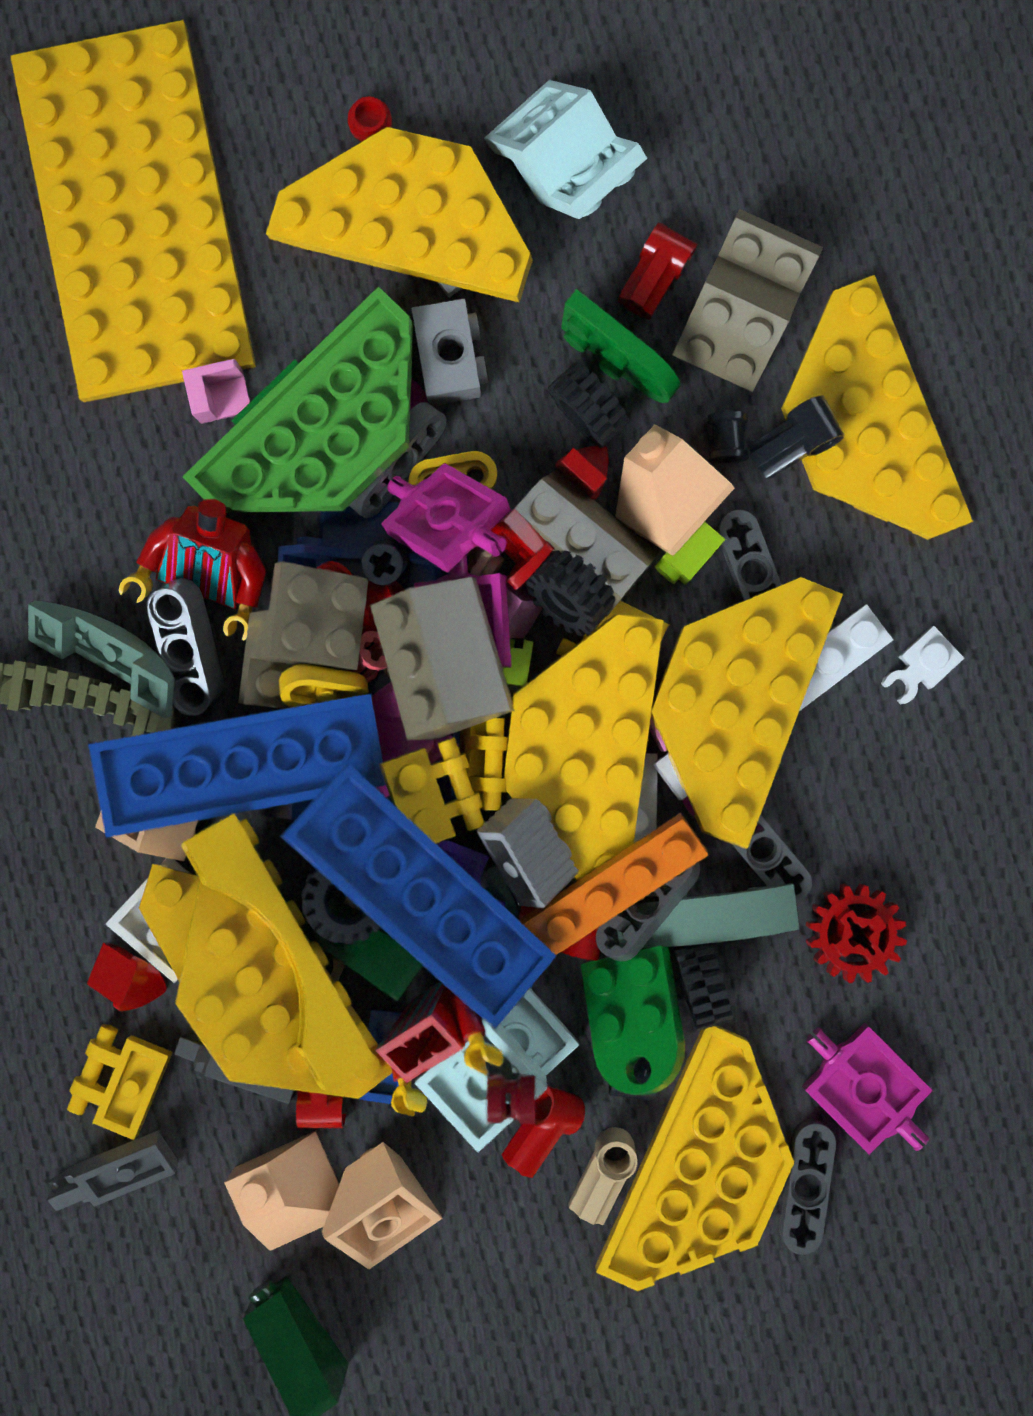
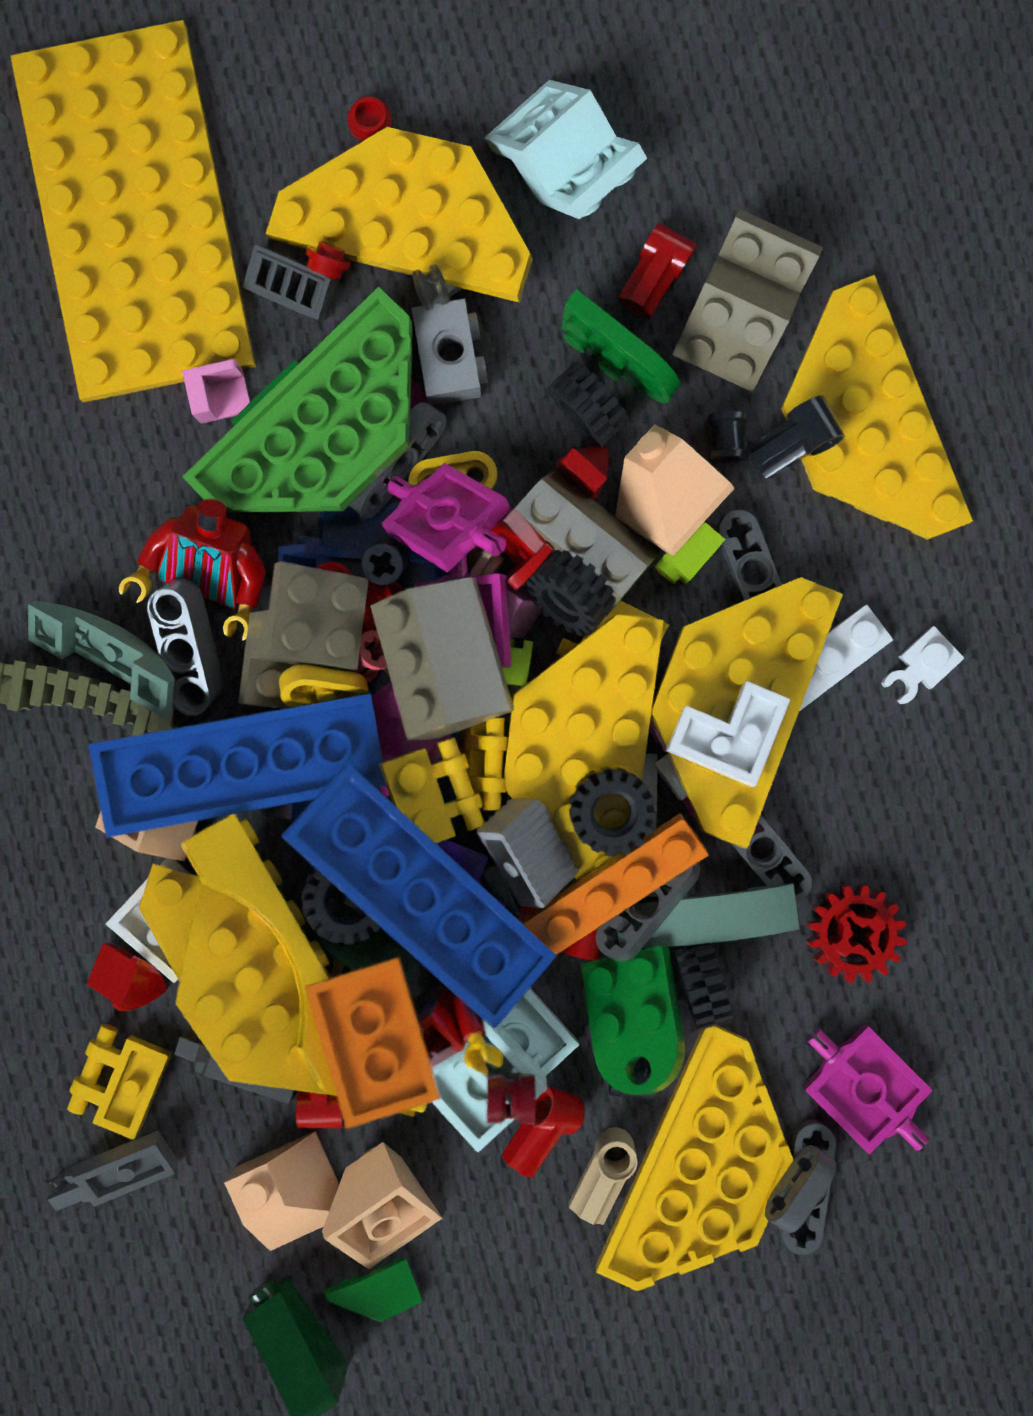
none -> dark grey slope [242,244,338,321]
none -> red plate [305,241,351,280]
none -> orange plate [305,956,441,1129]
none -> green slope [322,1257,423,1322]
none -> clear smoke bush [412,263,449,311]
none -> black tyre [569,767,657,856]
none -> white plate [666,681,790,787]
none -> dark grey beam [765,1145,836,1233]

